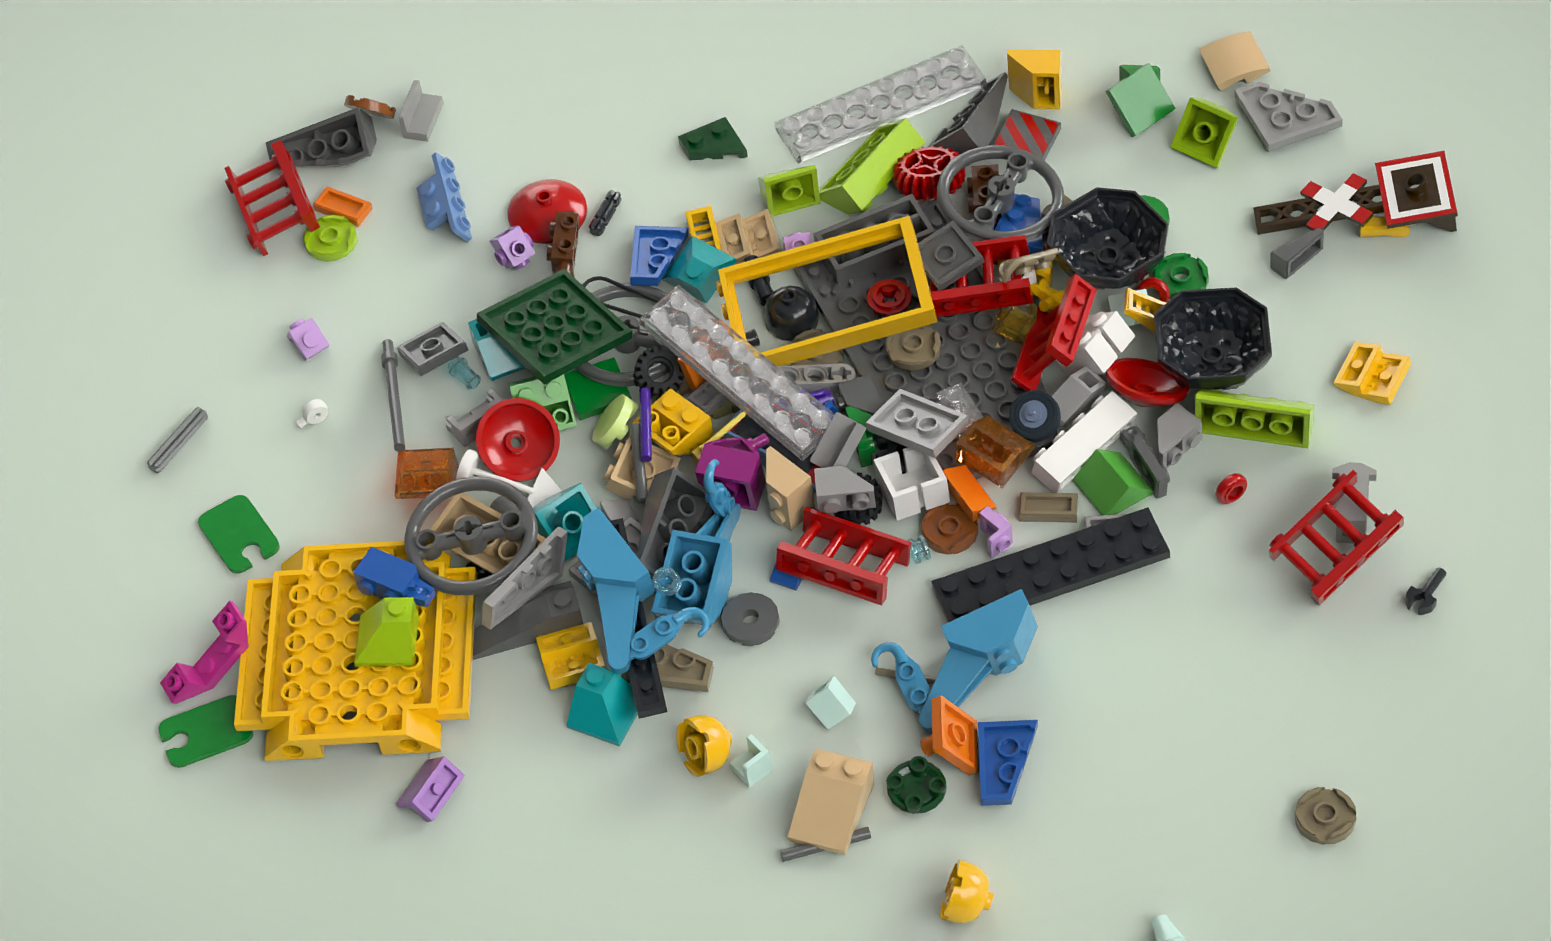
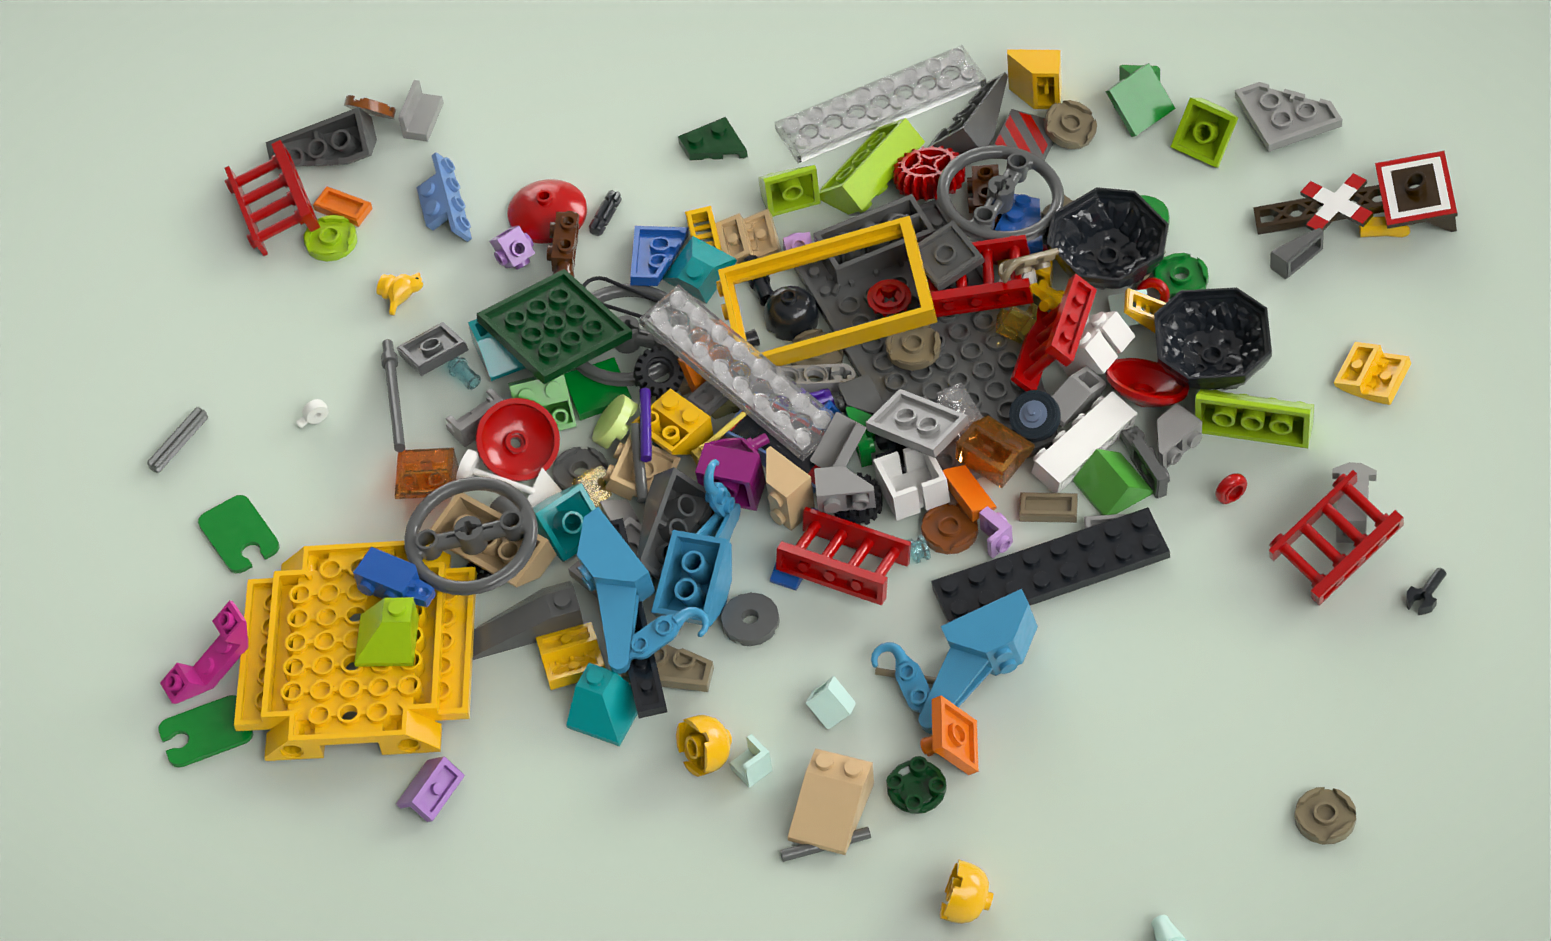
lavender bracket [287,318,330,361] -> none
light grey wing [481,526,568,630] -> none
clear light blue bush [652,567,681,596] -> none
blue wing [978,720,1038,806] -> none
tan slope [1199,31,1271,91] -> none
none -> yellow animal [376,272,423,316]
none -> dark grey tile [553,447,608,495]
none -> clear yellow panel [571,465,612,508]
none -> dark tan tile [1044,100,1097,149]

